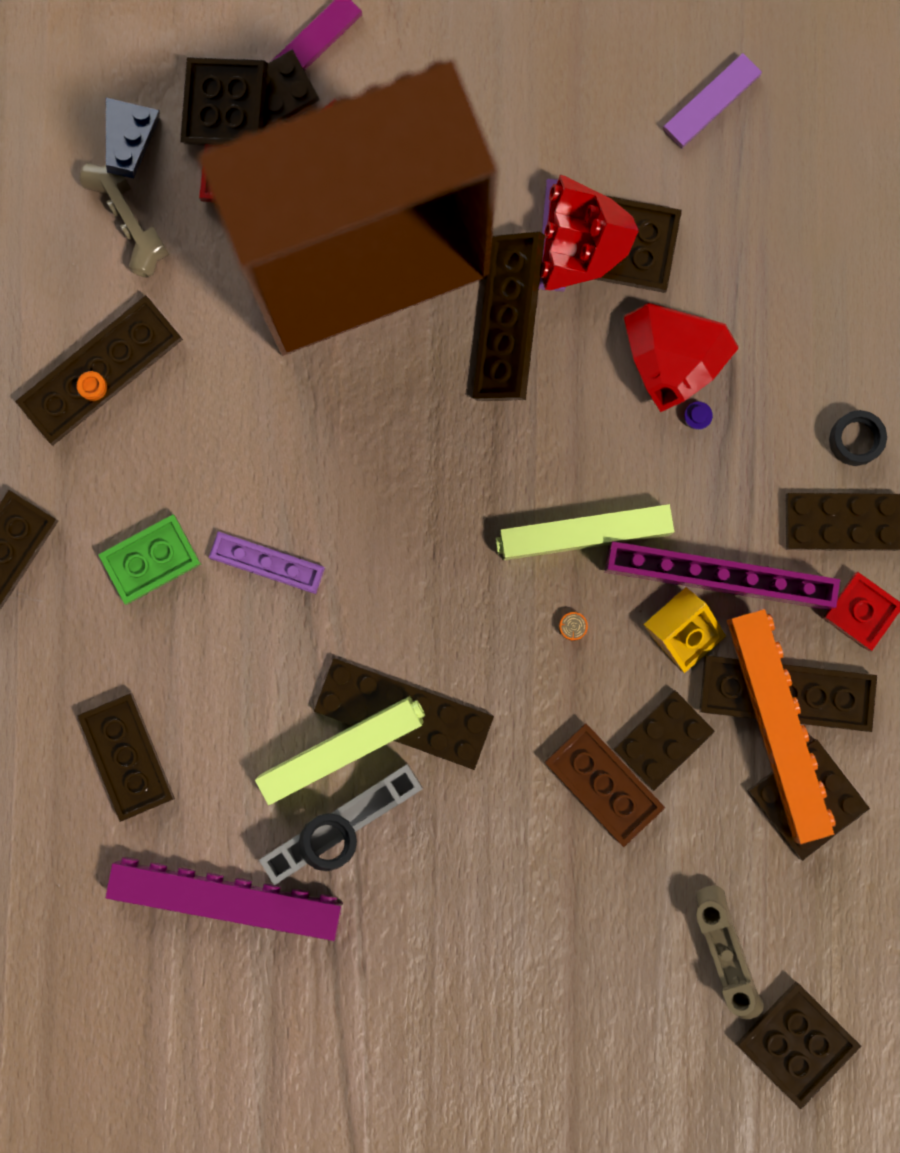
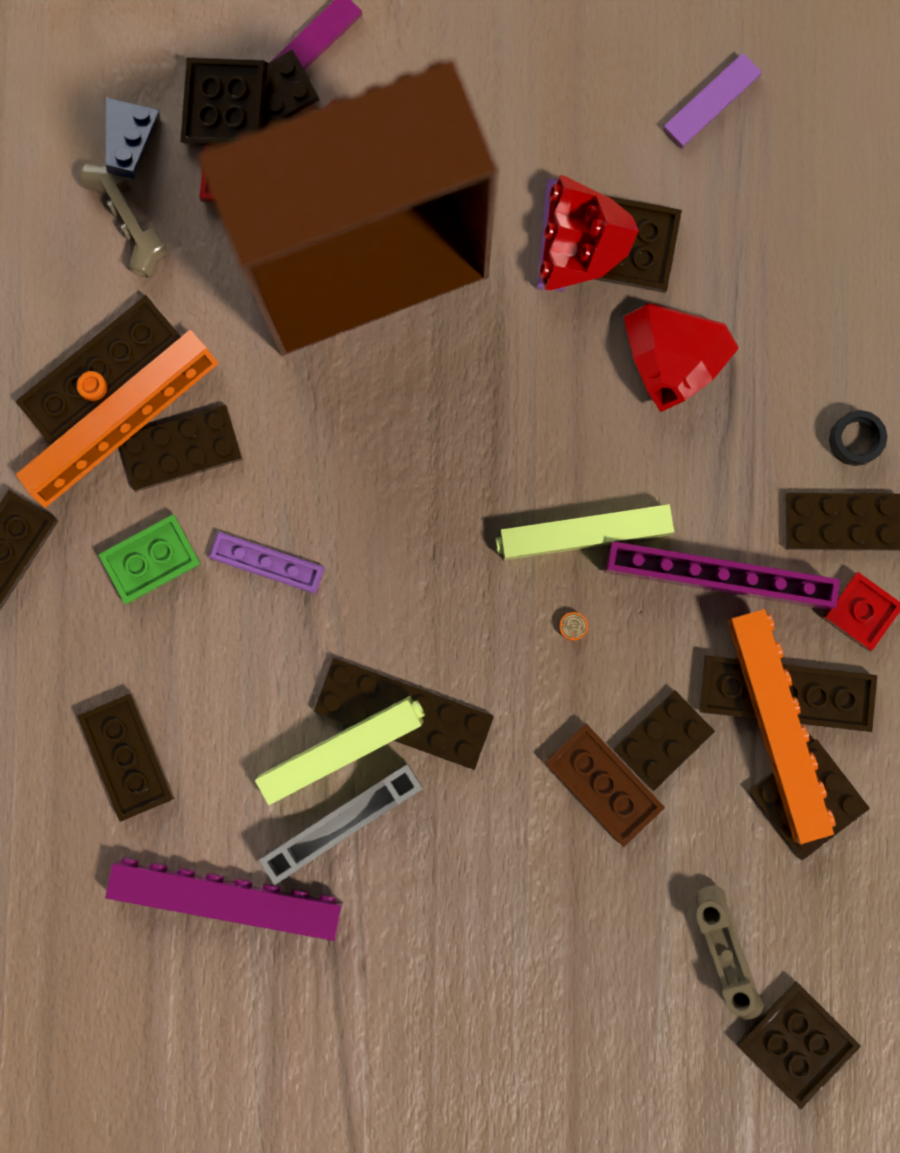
black tyre [298,813,357,871] -> none
dark brown plate [473,231,545,401] -> none
yellow slope [644,587,726,673] -> none
dark purple plate [684,402,713,430] -> none
none -> orange brick [15,330,219,508]
none -> dark brown plate [121,405,243,492]

